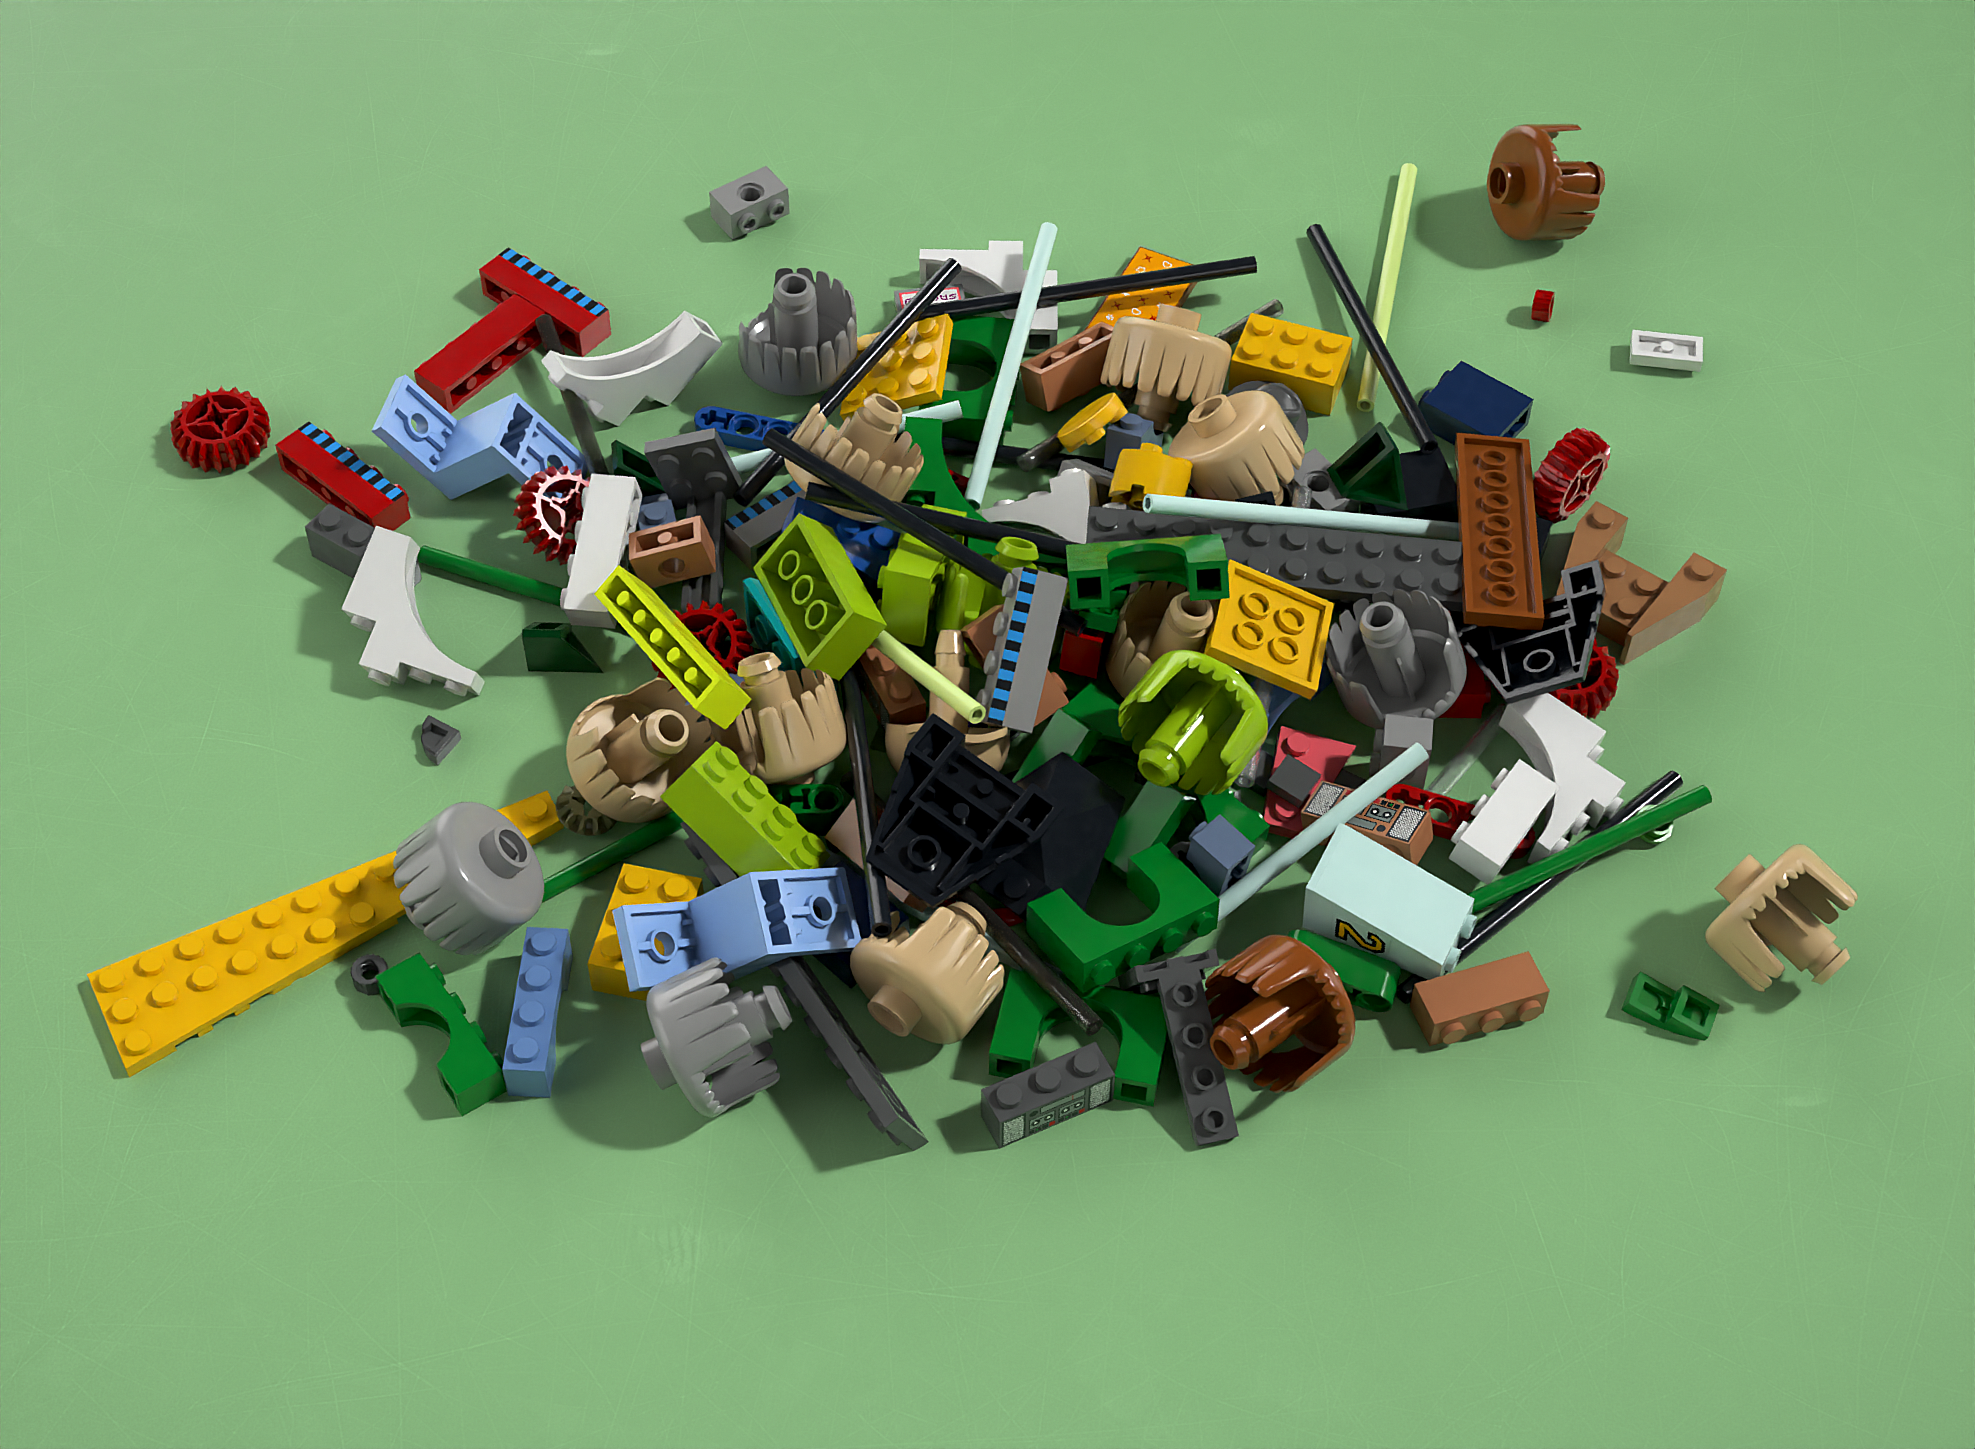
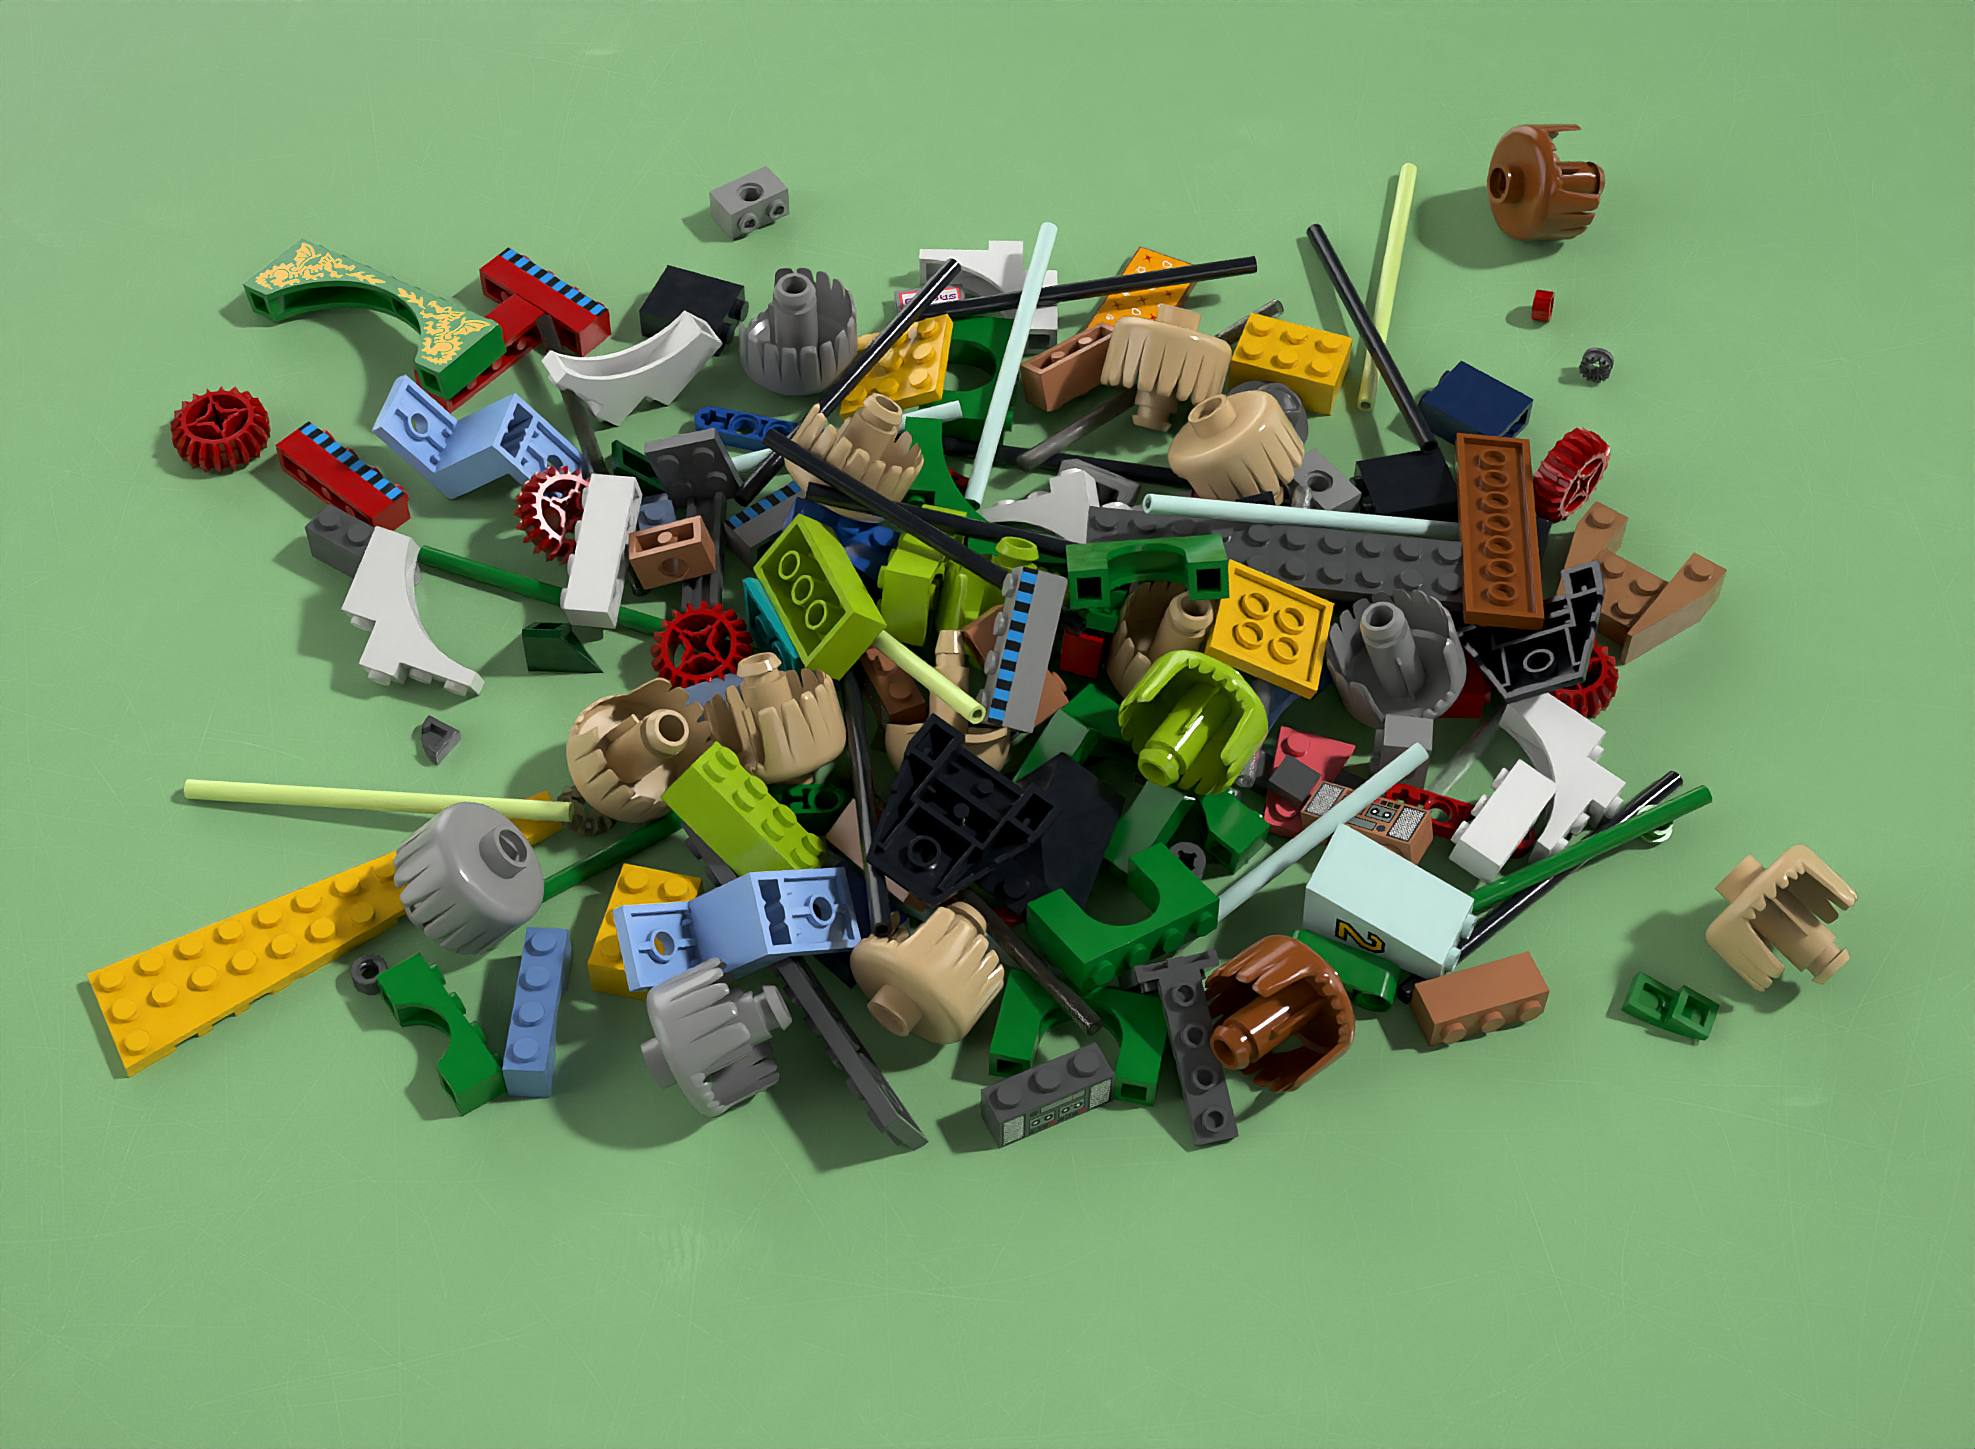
neon yellow brick [594,565,752,730] -> none
yellow tile [1057,393,1128,453] -> none
sand blue arch [1104,413,1163,470] -> none
yellow brick [1108,443,1193,511] -> none
sand blue arch [1186,815,1255,897] -> none
dark green slope [1326,422,1408,511] -> none
white plate [1630,330,1703,372] -> none
none -> yellowish green piece [184,779,574,822]
none -> green arch [243,238,507,401]
none -> black brick [639,265,749,357]
none -> dark grey bush [1579,347,1614,383]

